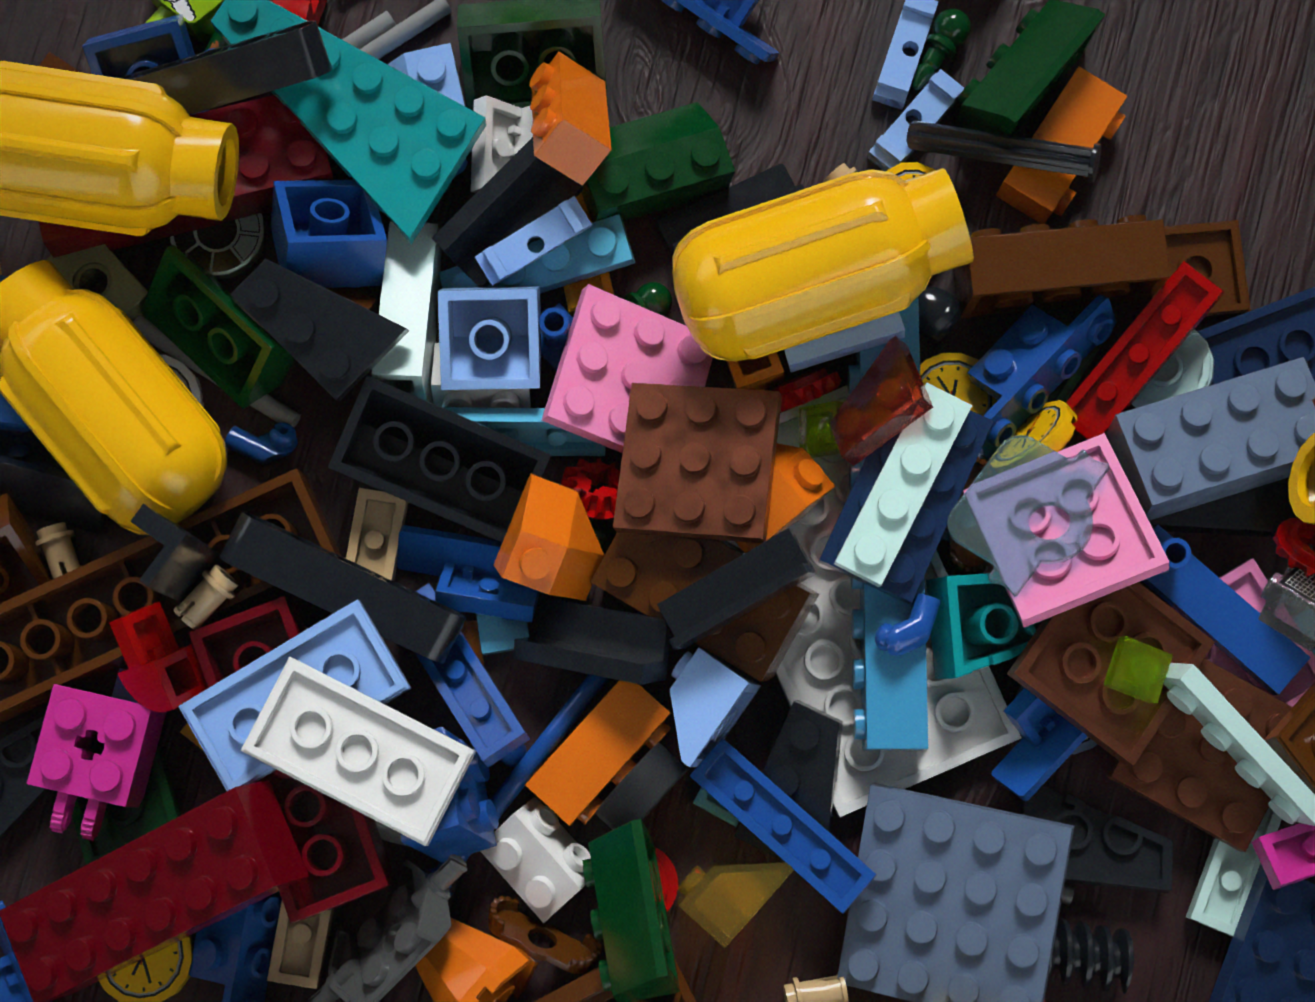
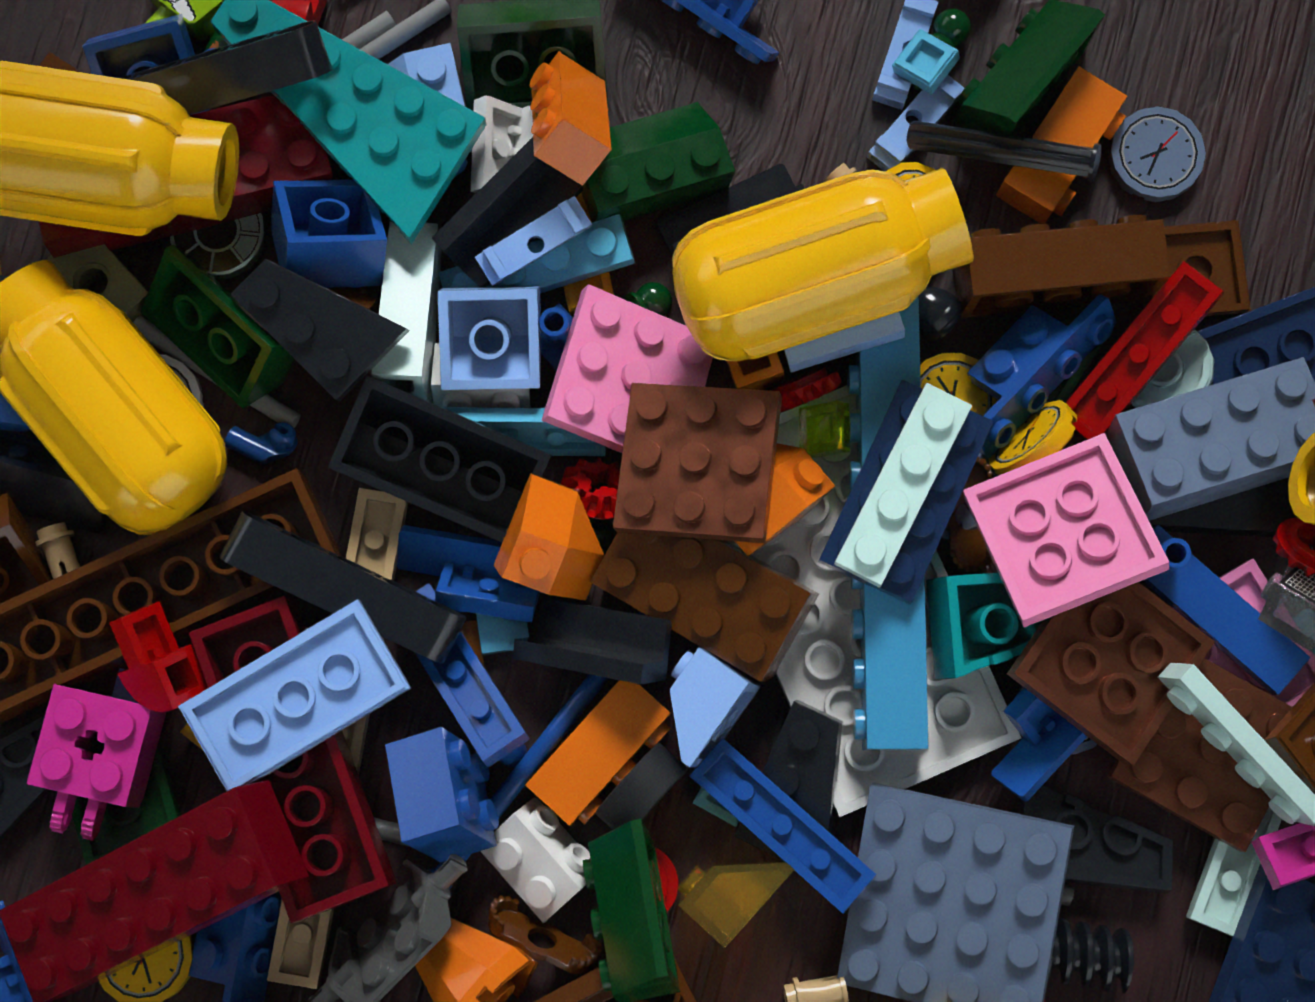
black panel [131,504,220,602] -> none
tan pin [173,565,239,630] -> none
white tile [240,657,476,846] -> none
black panel [657,528,817,650] -> none
clear red wing [829,335,933,466] -> none
blue arm [875,593,941,656] -> none
clear light blue piece [947,435,1109,597] -> none
clear neon green plate [1103,636,1173,703] -> none
none -> medium azure tile [892,29,960,95]
none -> sand blue tile [1108,106,1206,202]

